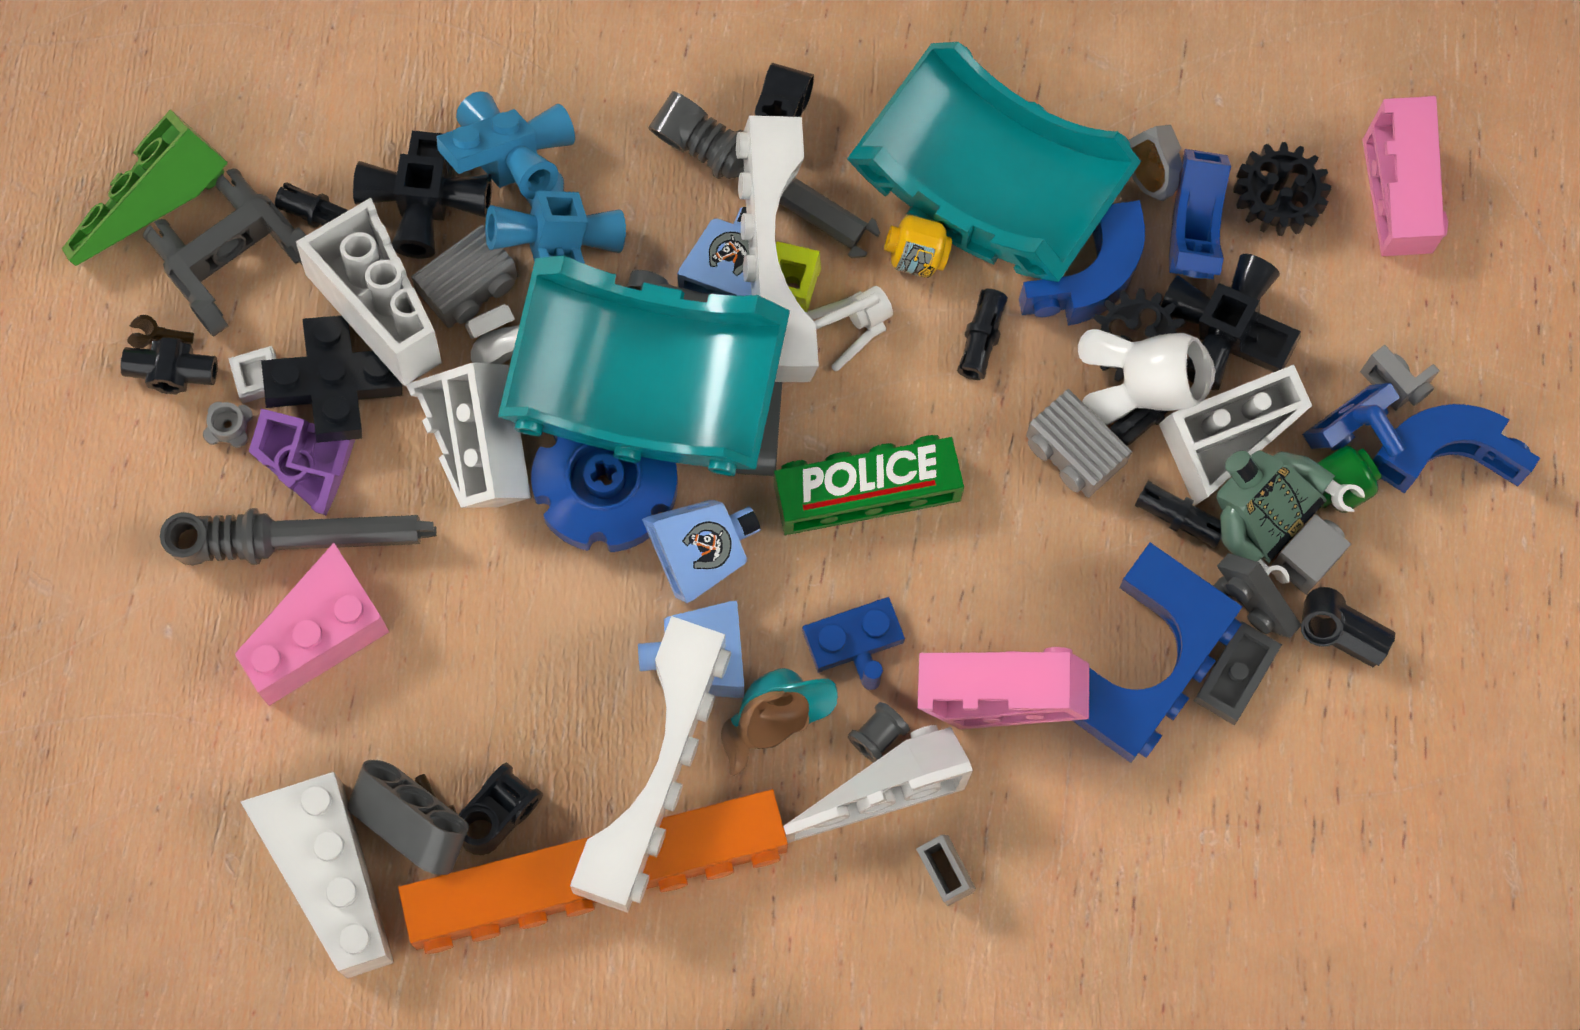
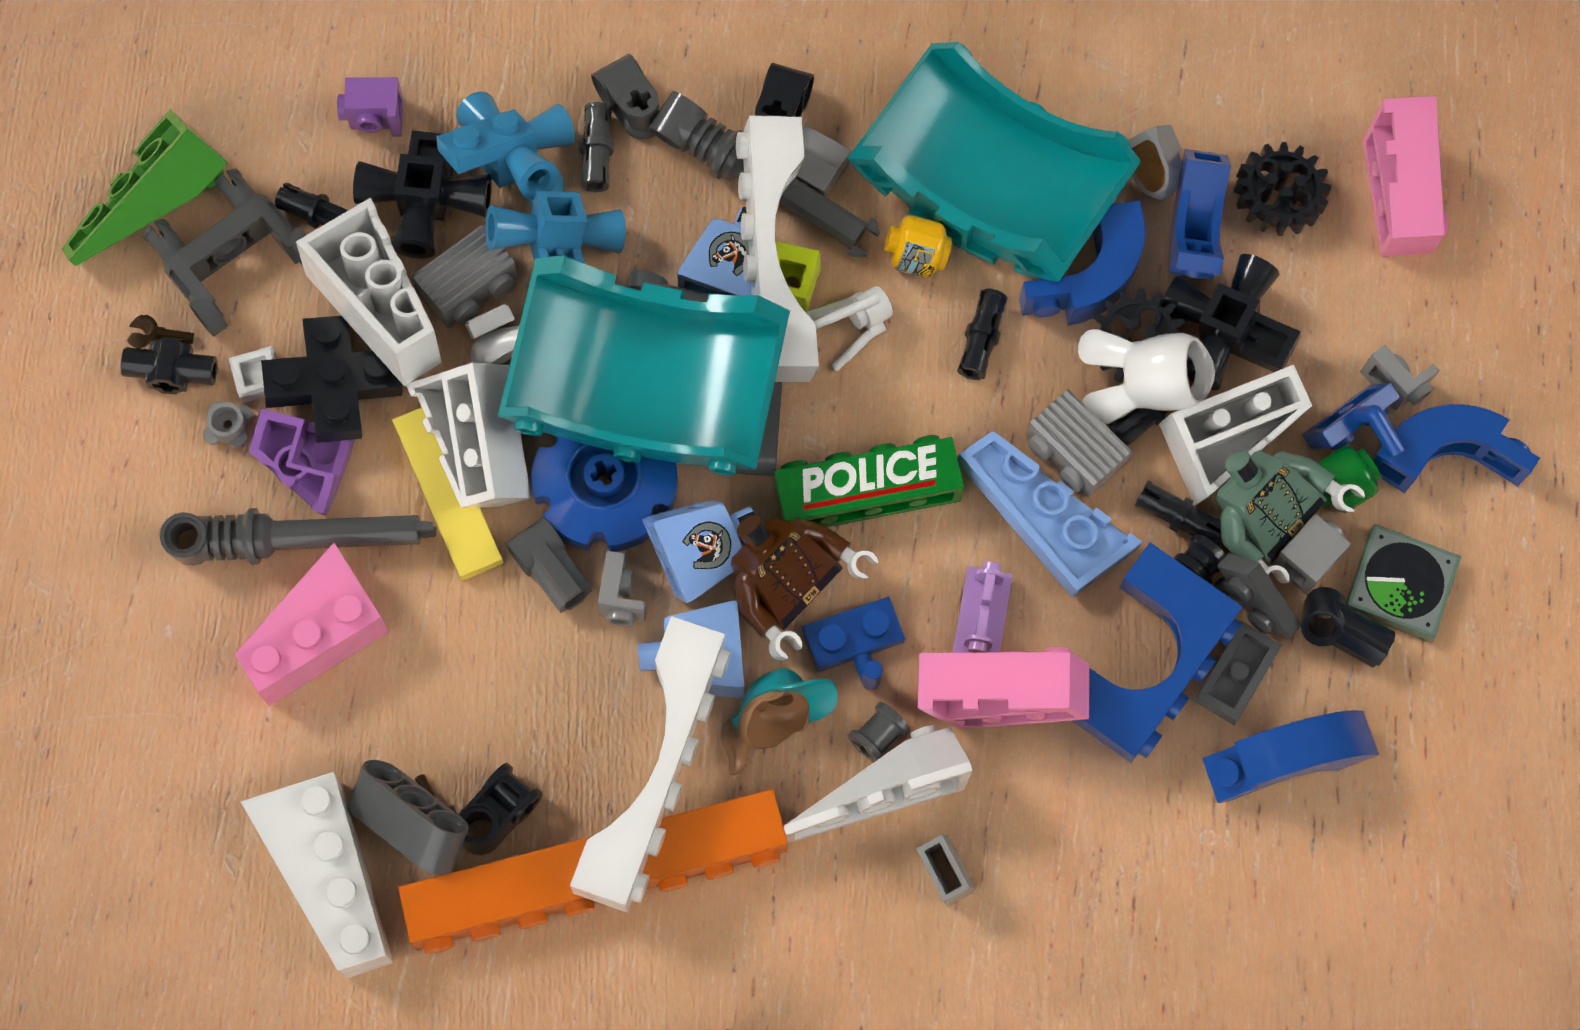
none -> medium lavender brick [337,77,403,137]
none -> light yellow tile [392,407,504,581]
none -> dark grey piece [505,517,592,613]
none -> dark grey pin [579,102,614,192]
none -> dark grey piece [591,54,659,139]
none -> light grey bracket [598,551,646,626]
none -> reddish brown torso [731,515,878,661]
none -> light grey piece [795,124,852,197]
none -> lavender hinge [953,561,1013,653]
none -> light blue wing [957,431,1143,598]
none -> black wheel [1174,534,1226,584]
none -> blue arch [1202,710,1379,803]
none -> tile [1346,524,1461,642]

